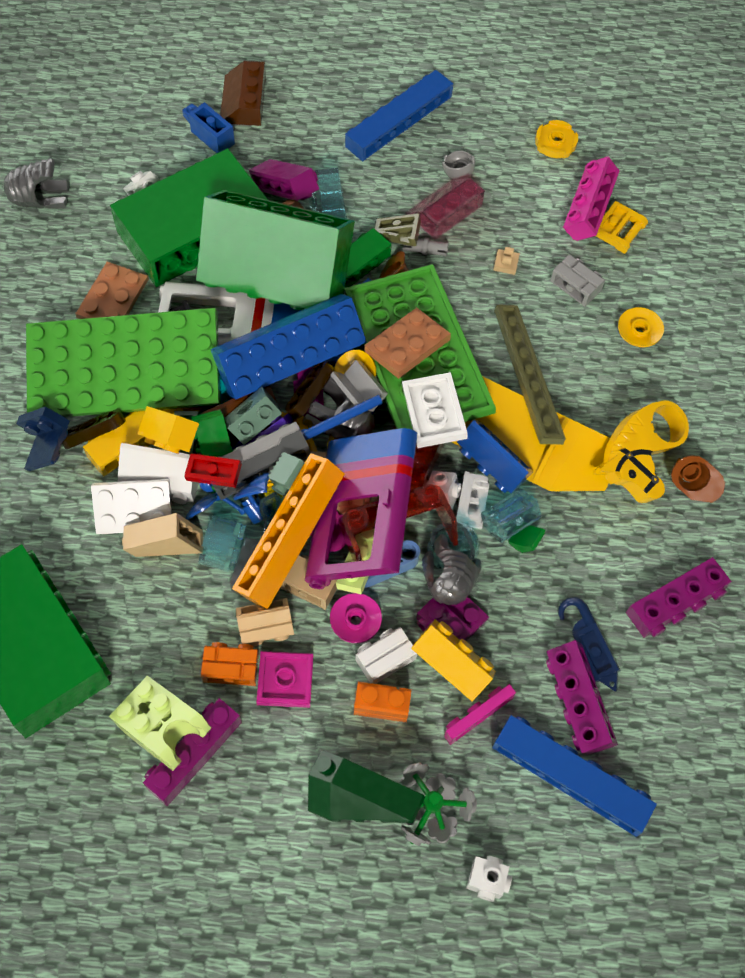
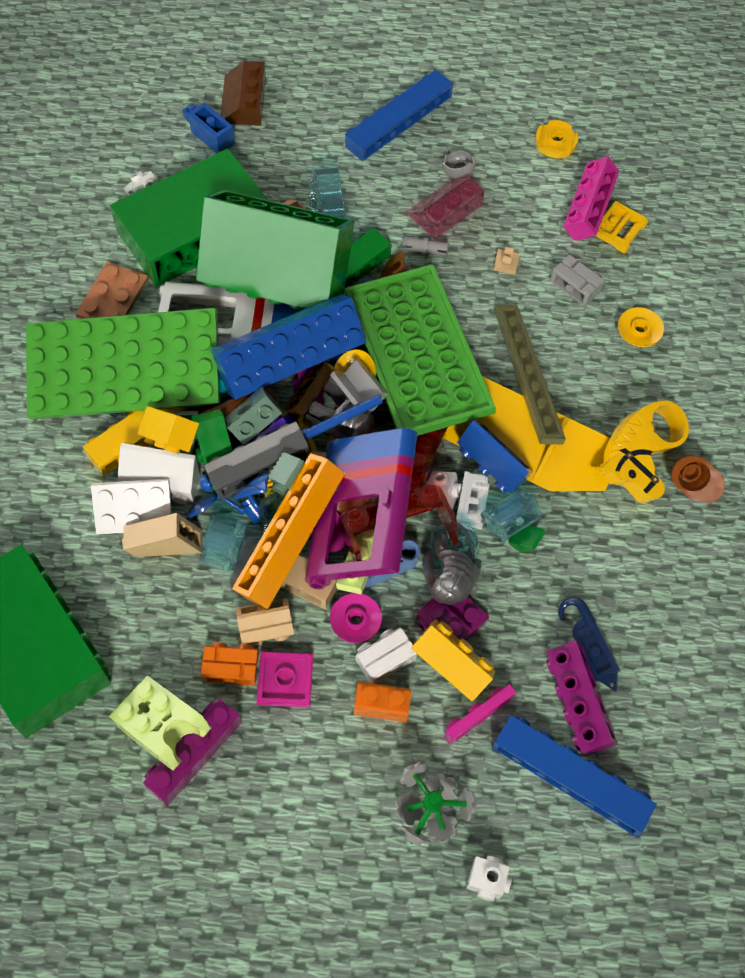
flat silver hair [4,158,69,209] -> none
dark blue bracket [16,407,70,471] -> none
dark brown beam [62,408,126,449] -> none
red plate [184,453,242,488] -> none
magenta brick [249,159,319,201] -> none
dark green wedge [308,750,425,823] -> none
nougat plate [365,308,451,379] -> none
olive wing [375,213,421,246] -> none
white plate [402,372,468,448] -> none
magenta brick [626,557,732,638] -> none

